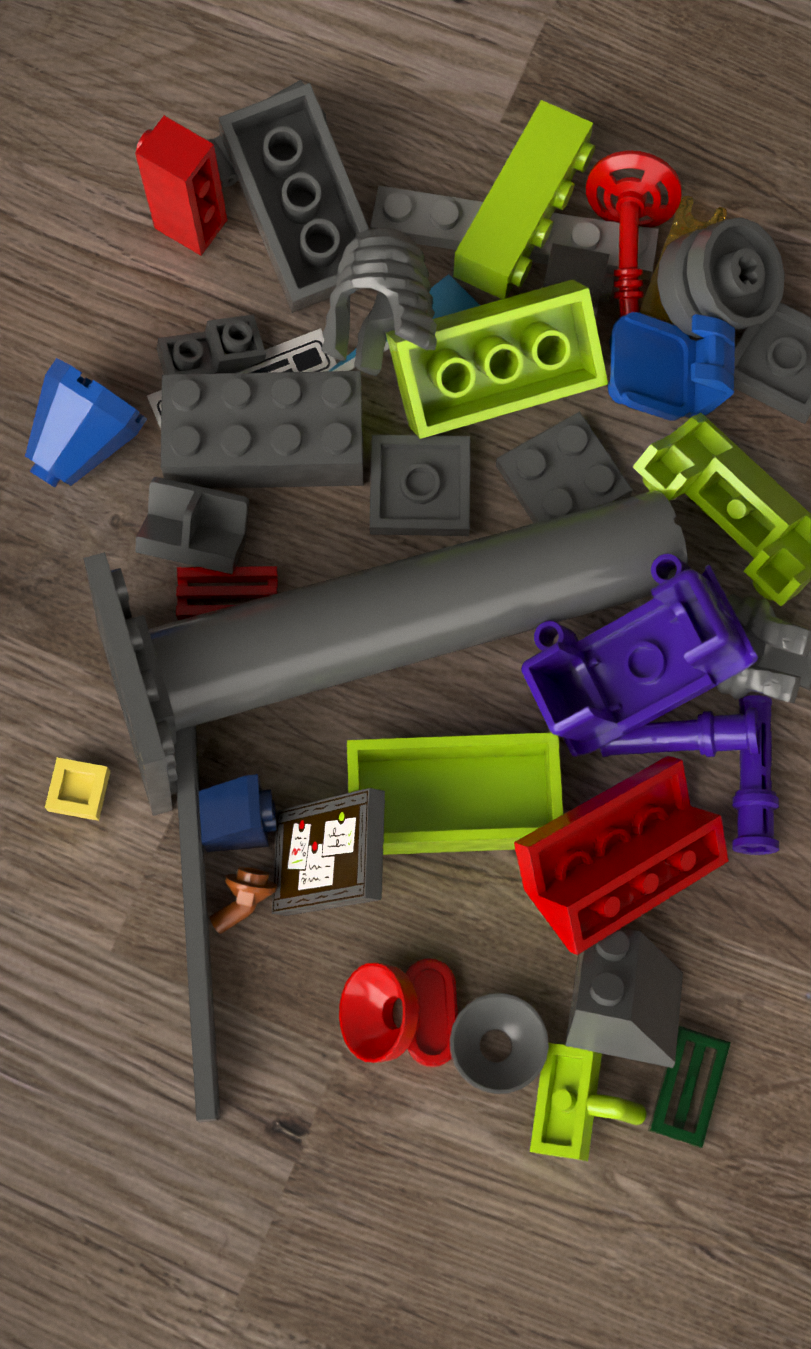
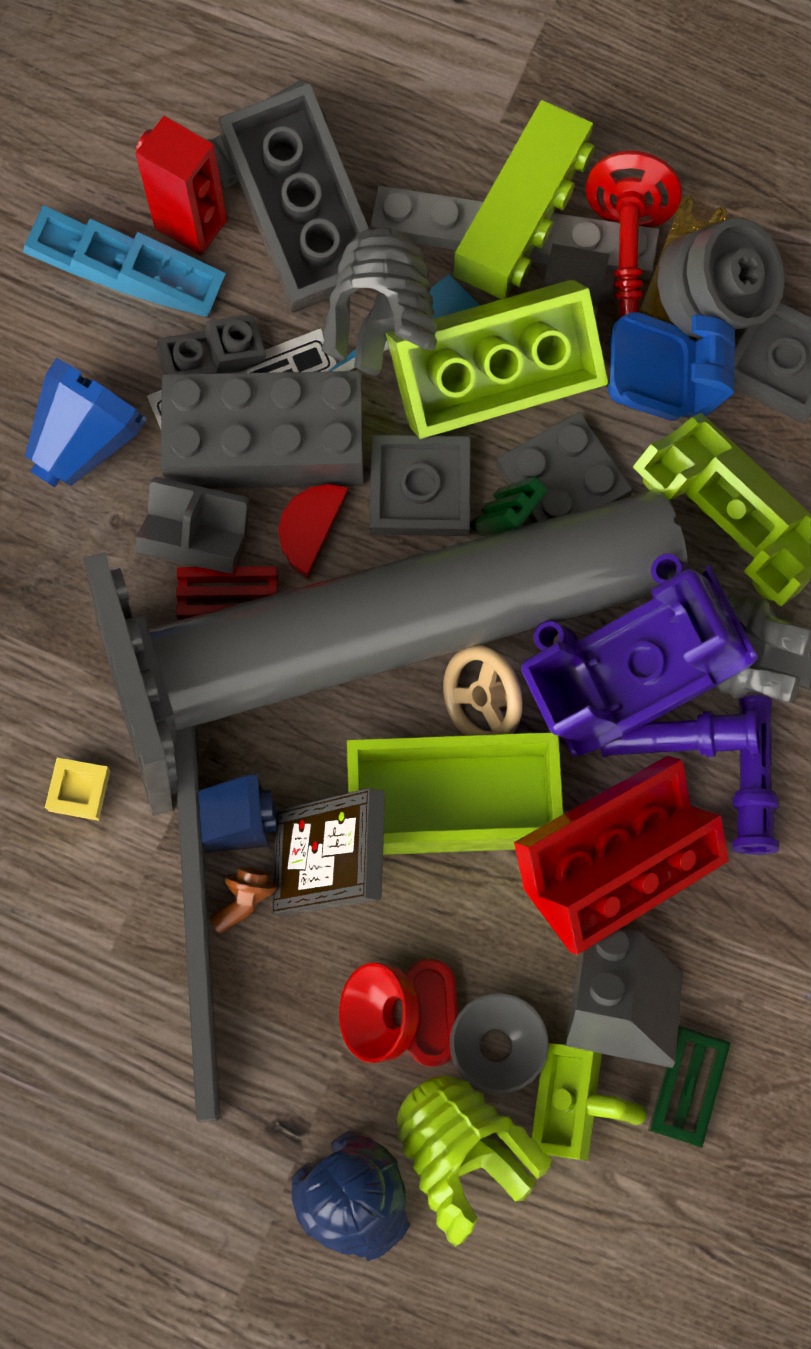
none -> dark azure slope [23,205,226,317]
none -> red tile [278,484,348,579]
none -> dark blue hair [290,1130,410,1261]
none -> lime hair [397,1075,552,1247]
none -> tan piece [443,645,523,736]
none -> dark green tile [470,477,548,536]

